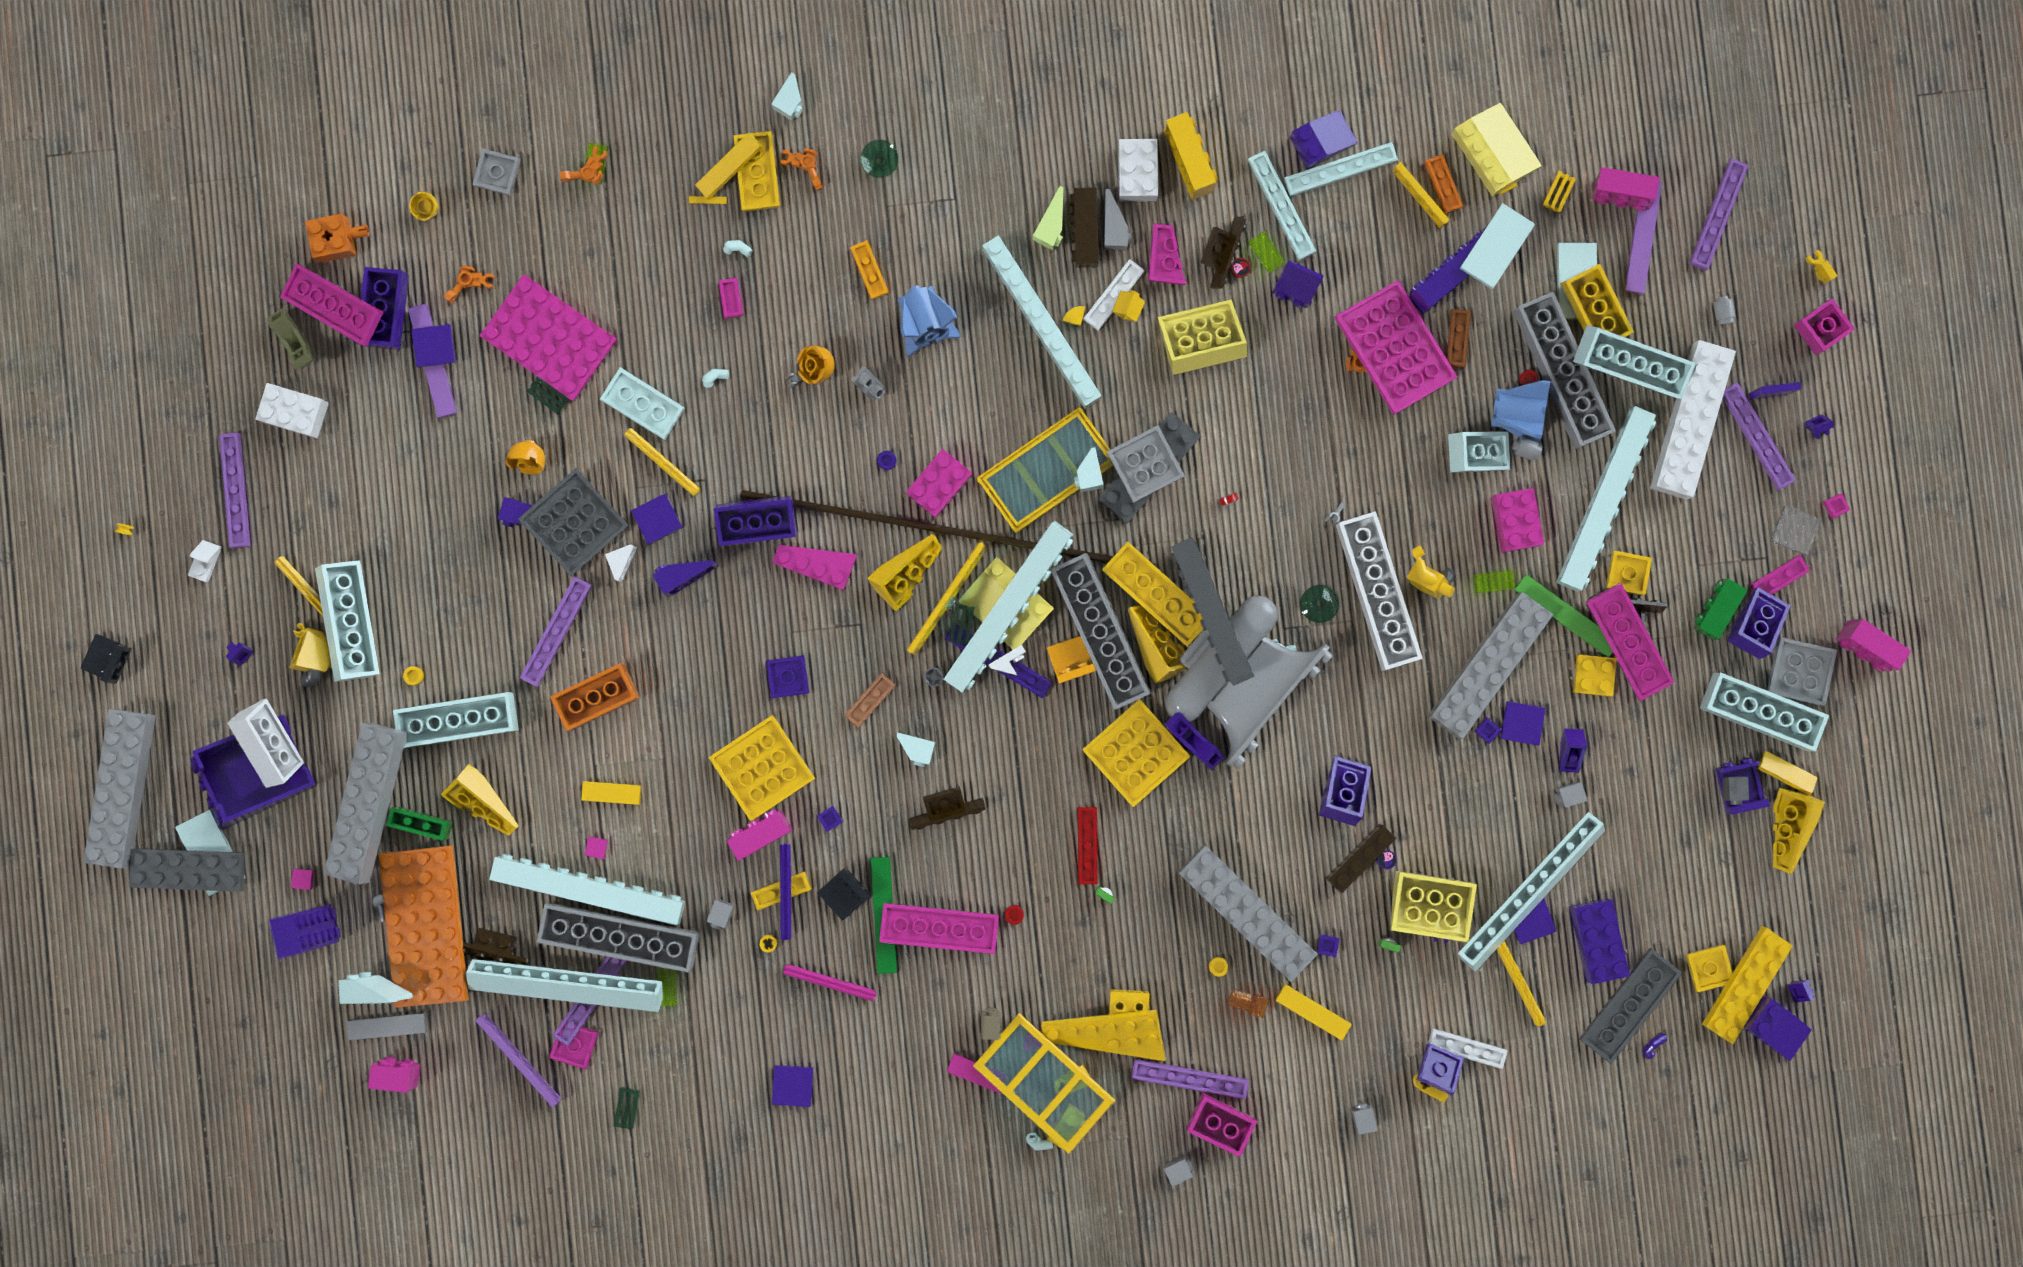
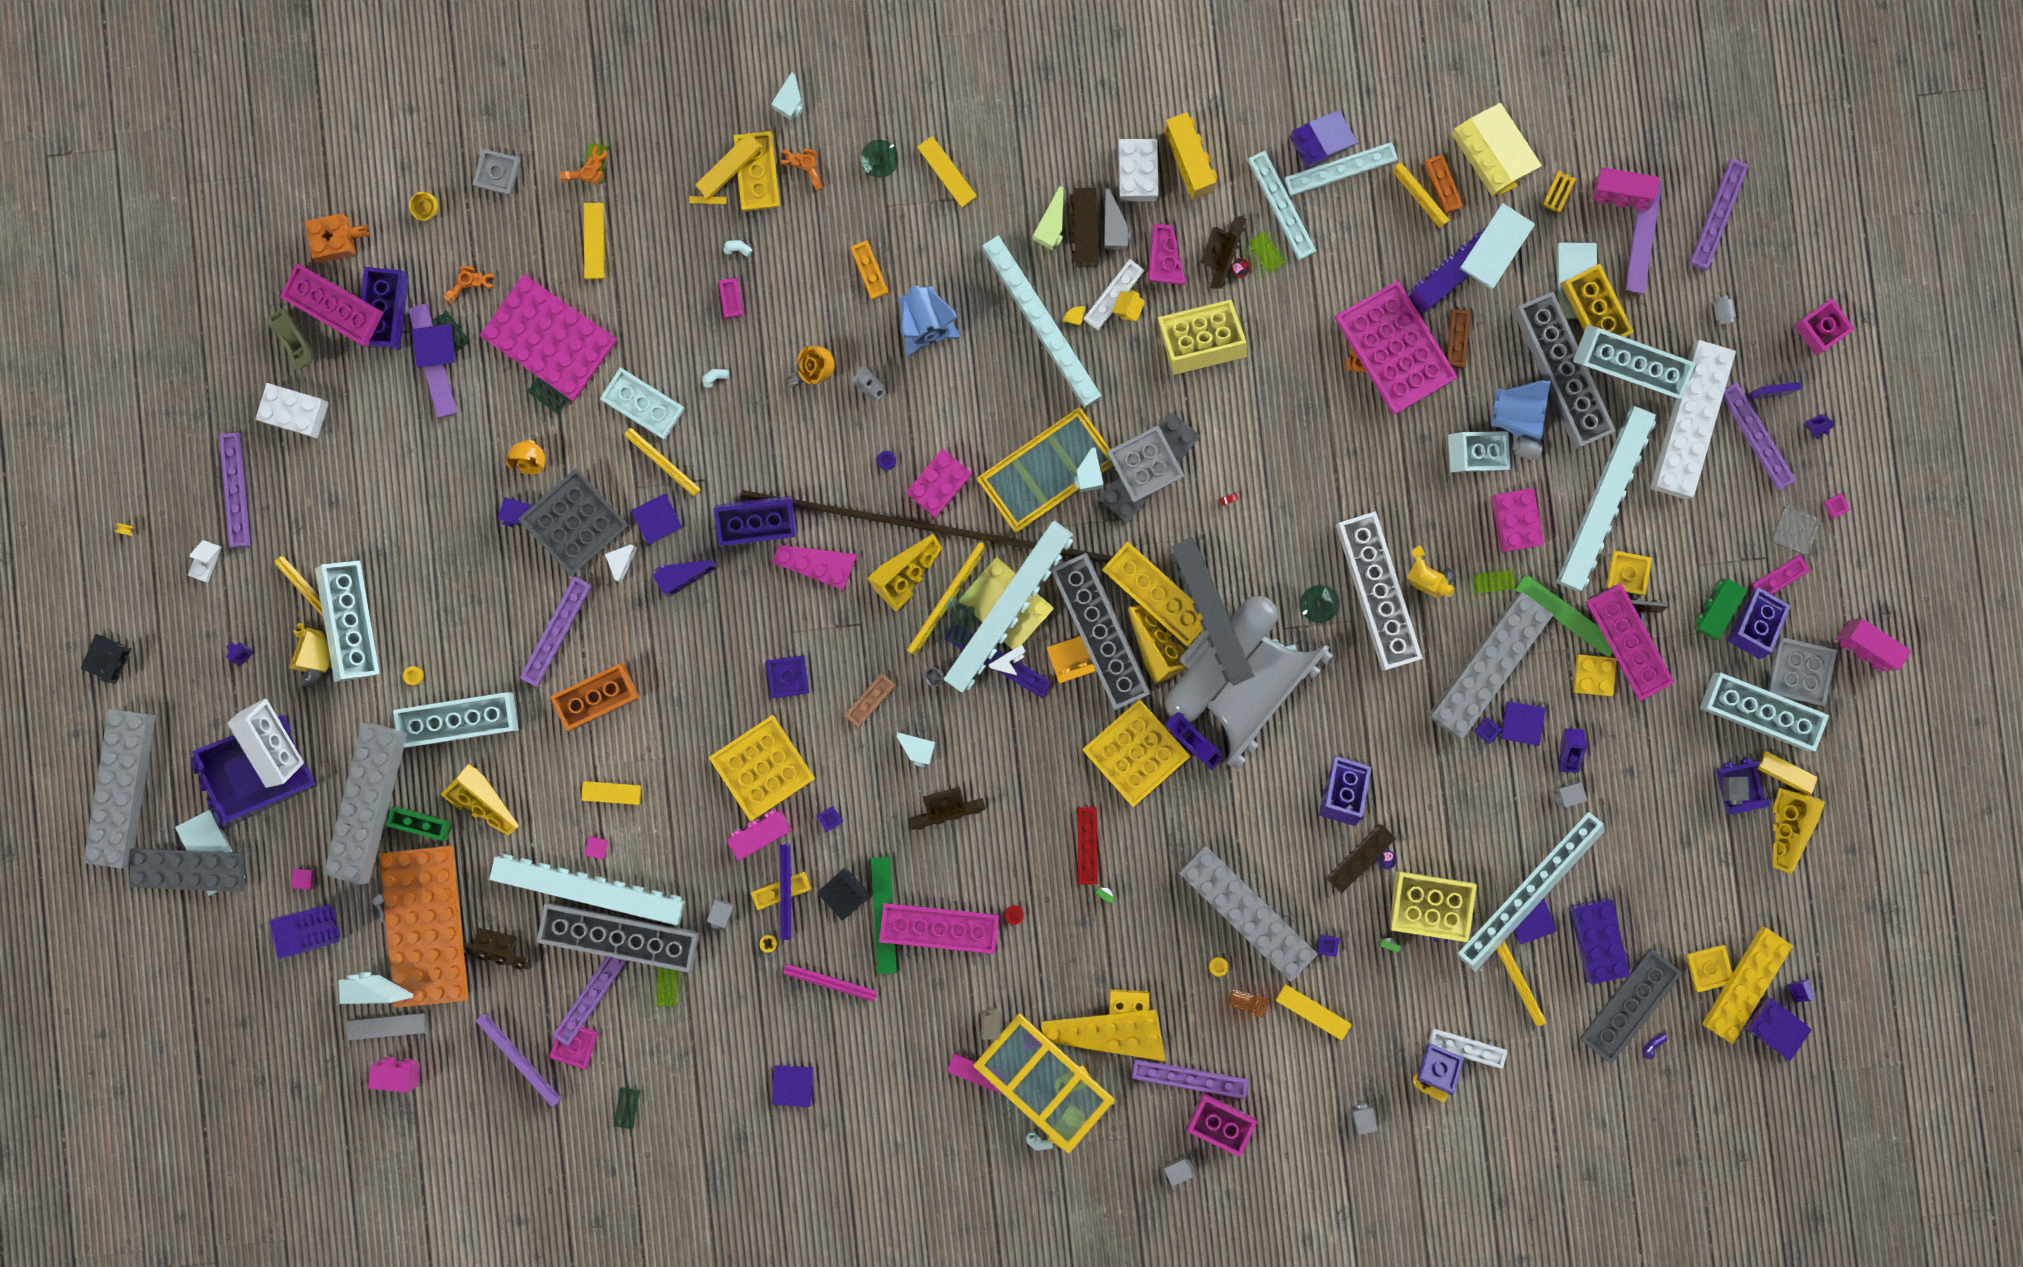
light aqua brick [466,959,663,1012] -> none
dark purple slope [1272,260,1324,309] -> none
light grey hand [1325,501,1346,527] -> none
red tile [1518,370,1539,386] -> none
yellow plate [1805,250,1838,284] -> none
none -> clear green tile [432,310,470,352]
none -> yellow tile [584,203,605,280]
none -> yellow tile [917,136,977,208]

